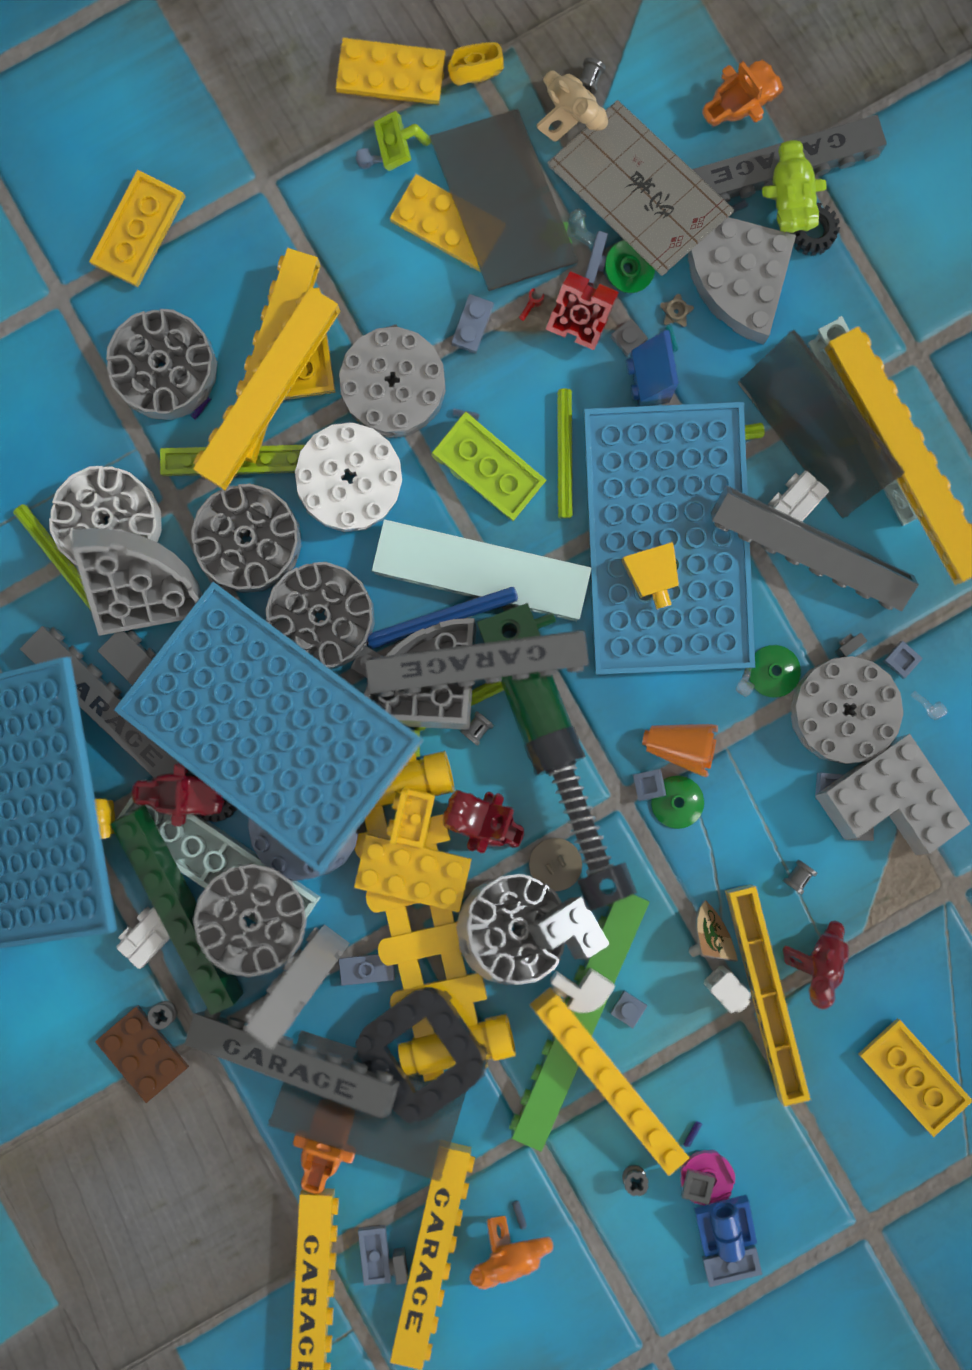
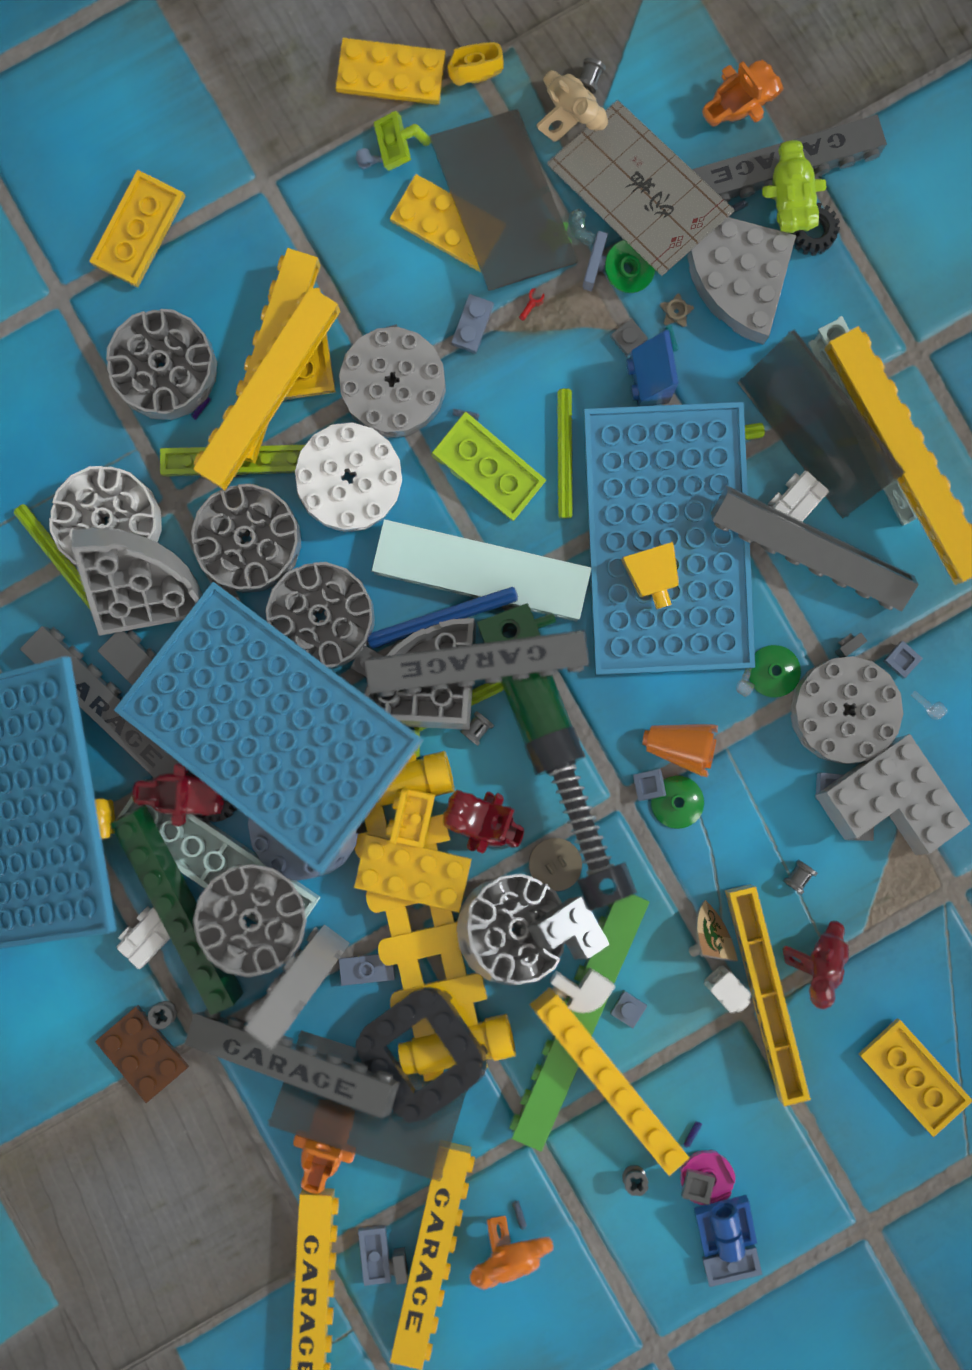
red brick [546,271,619,350] -> none

